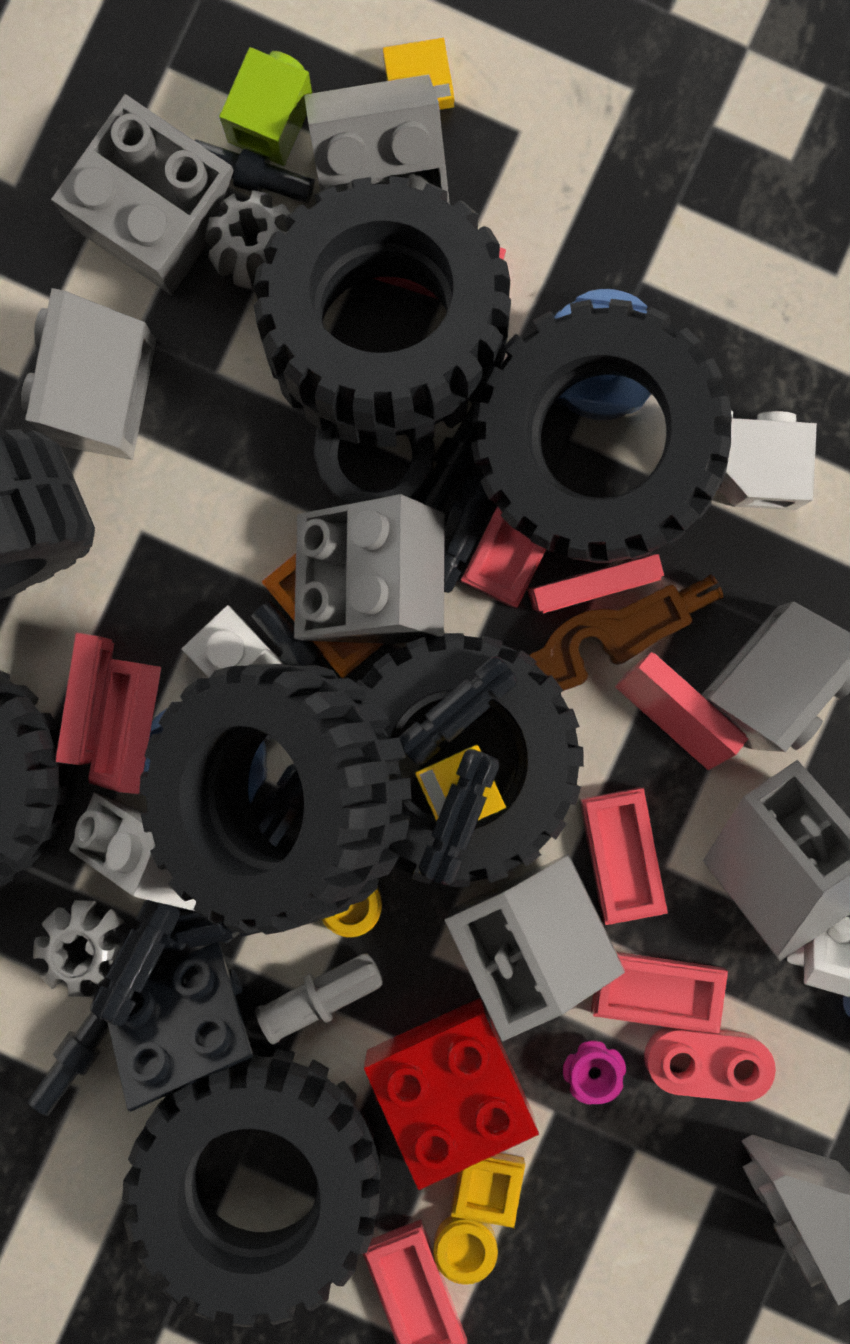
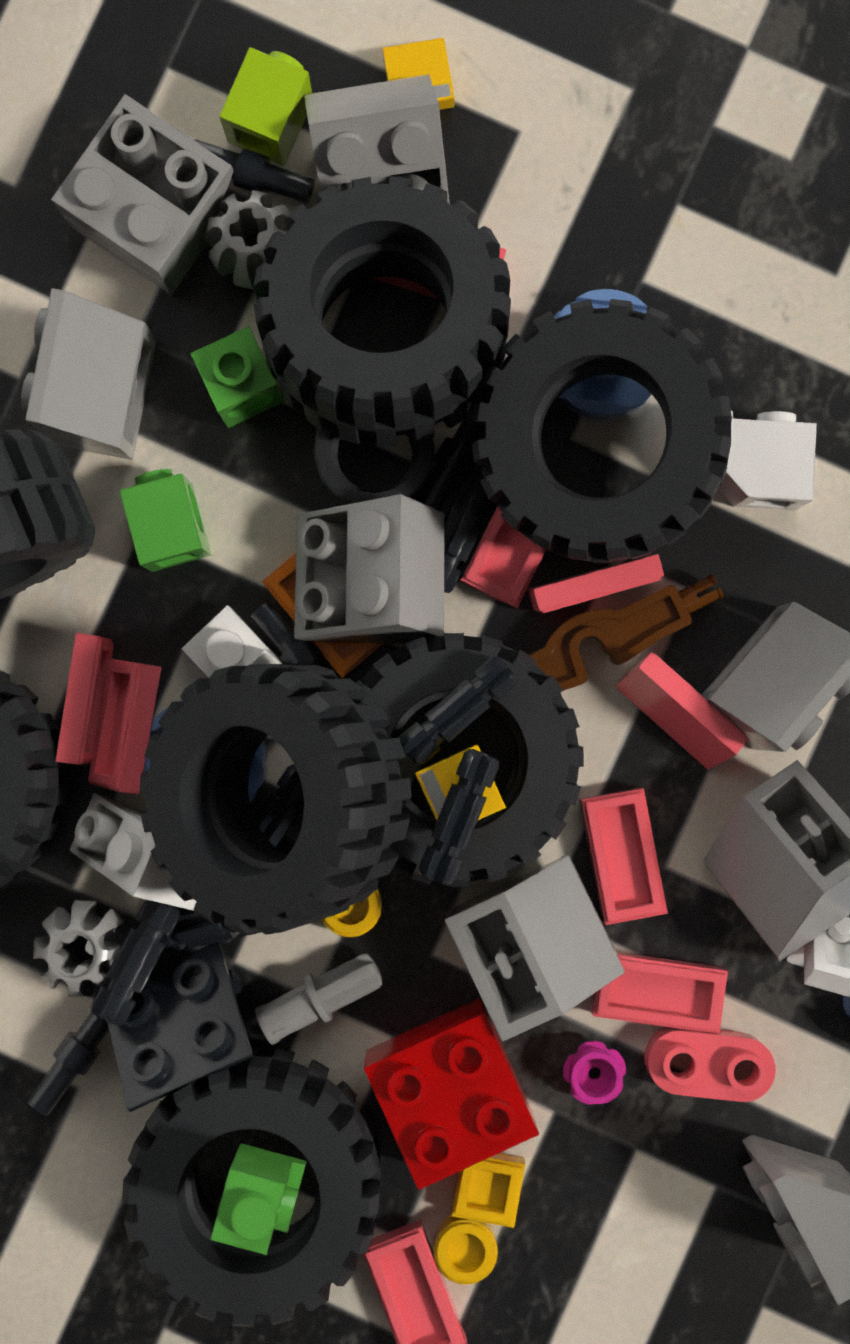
none -> bright green brick [119,469,212,572]
none -> bright green brick [191,326,284,428]
none -> bright green brick [211,1143,306,1255]

